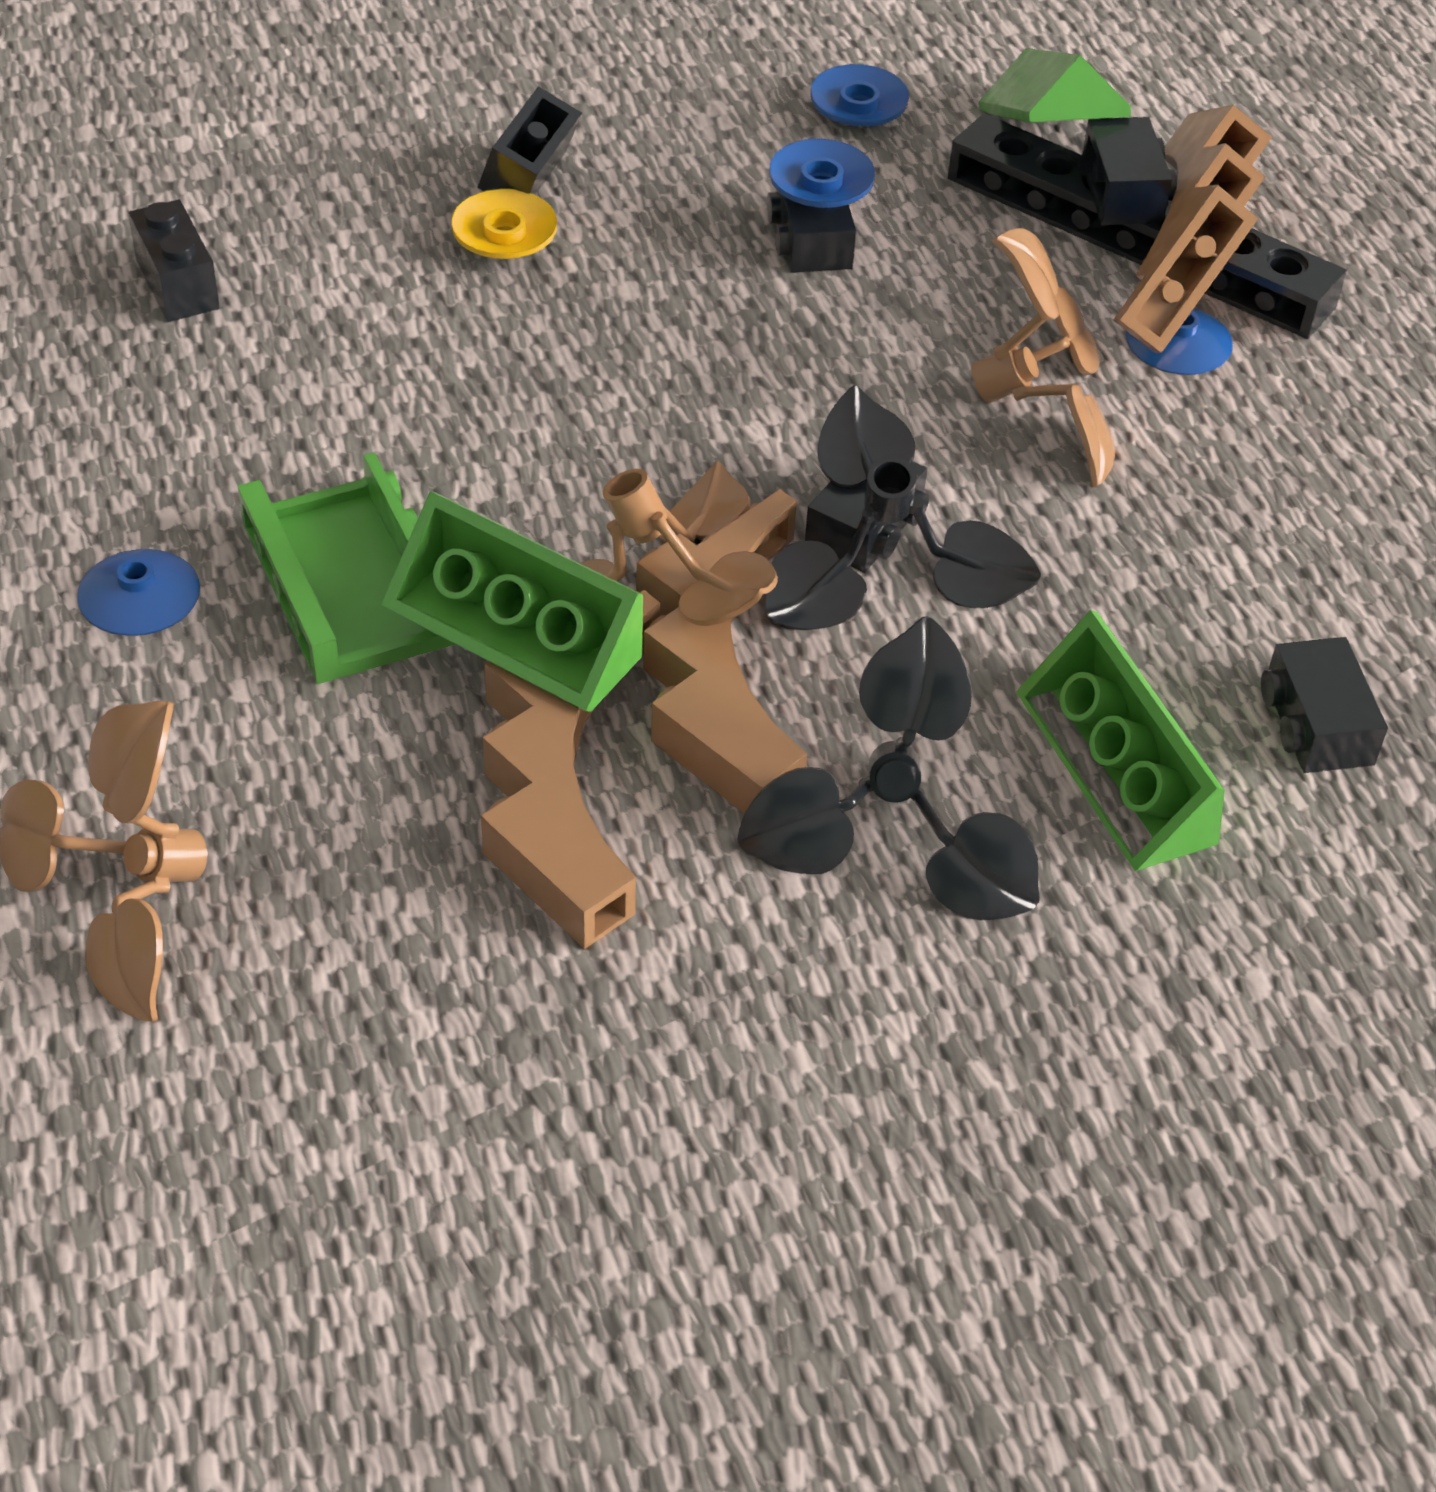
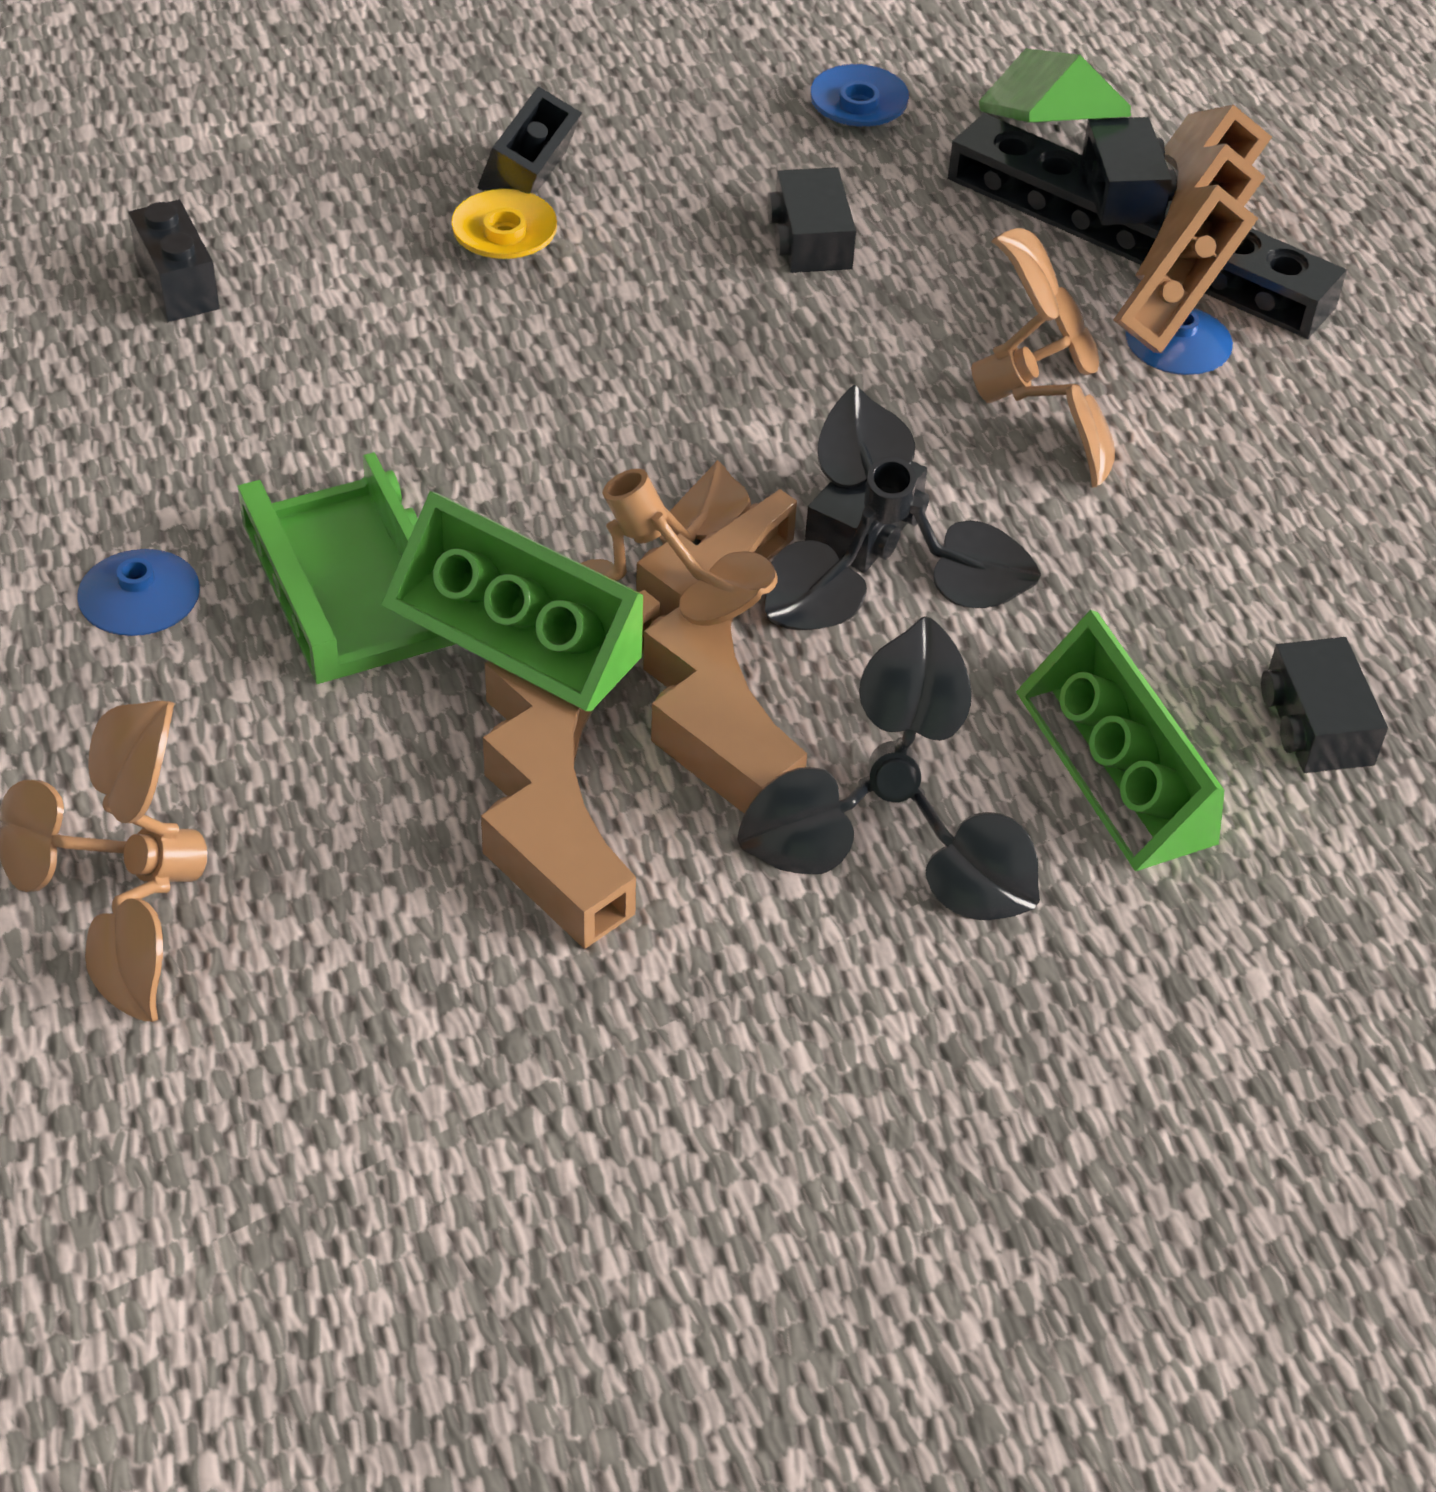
blue dish [769,139,875,208] -> none

